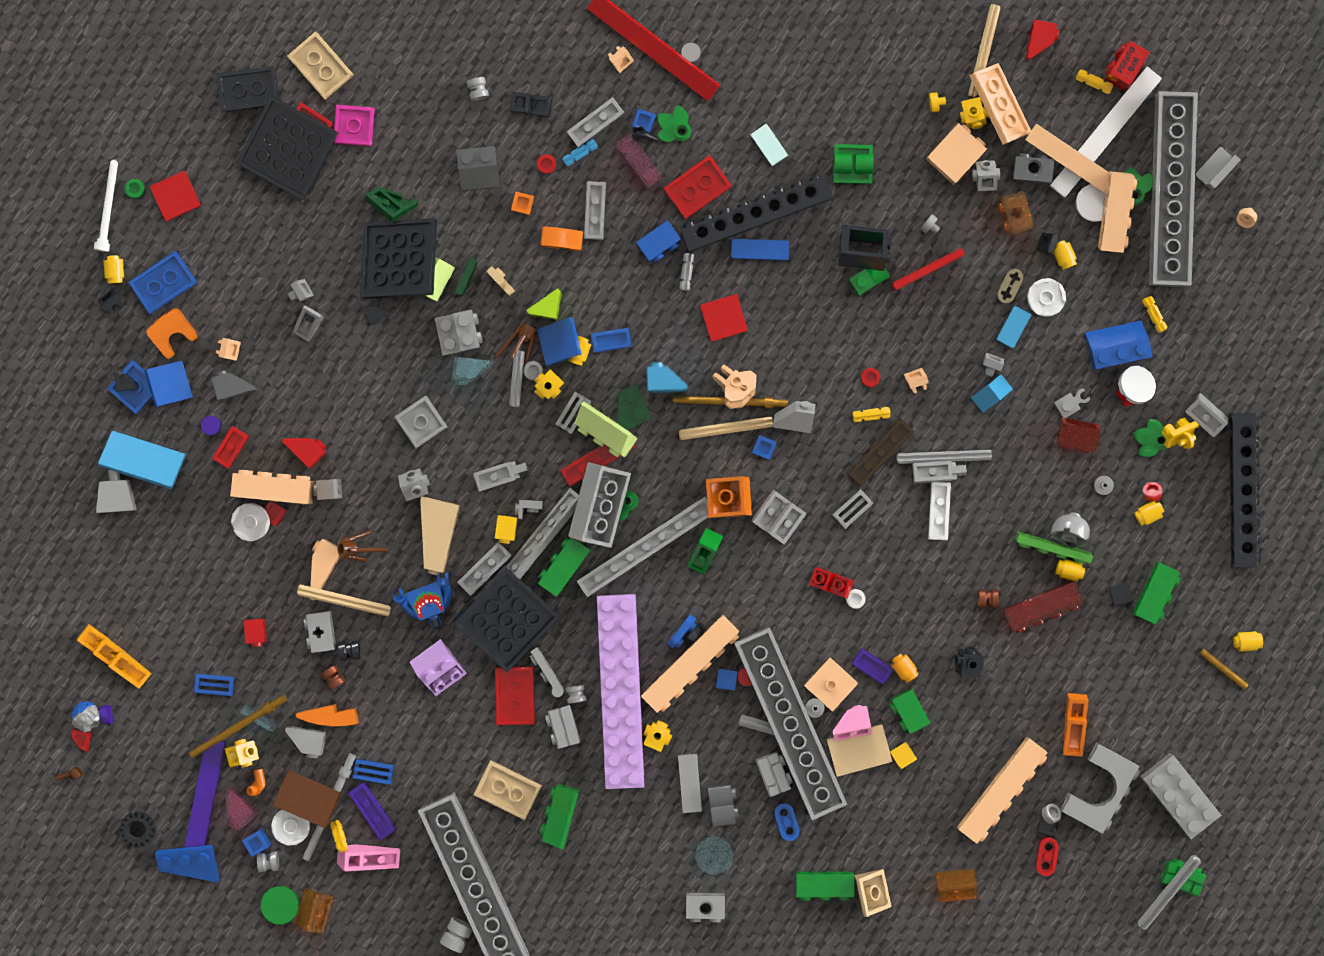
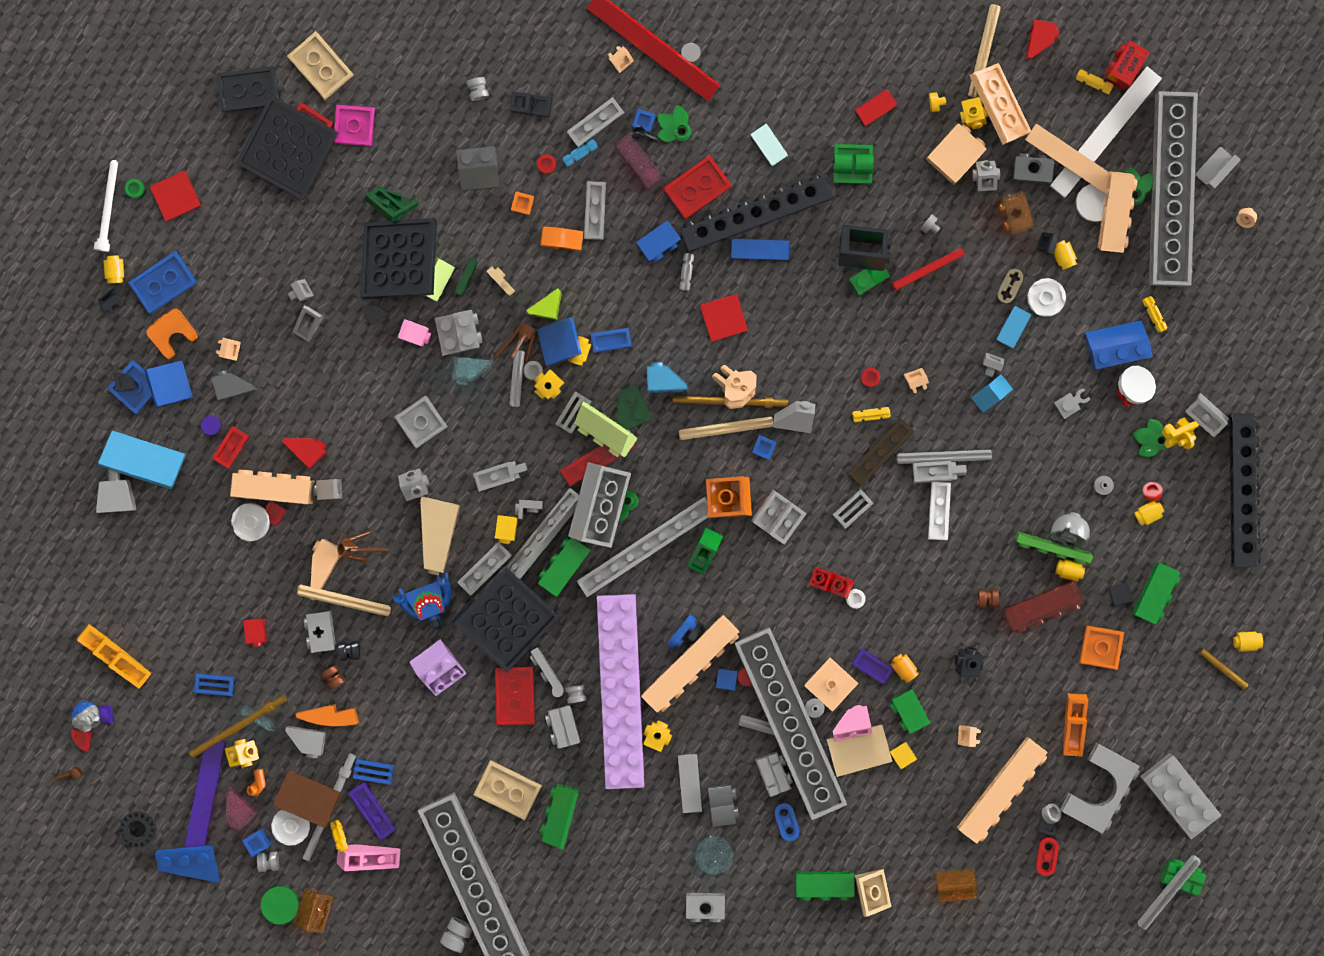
clear red brick [1056,417,1101,453] -> none
none -> bright pink slope [398,319,431,347]
none -> red tile [855,89,897,127]
none -> light nougat tile [958,725,981,747]
none -> orange tile [1079,625,1124,670]

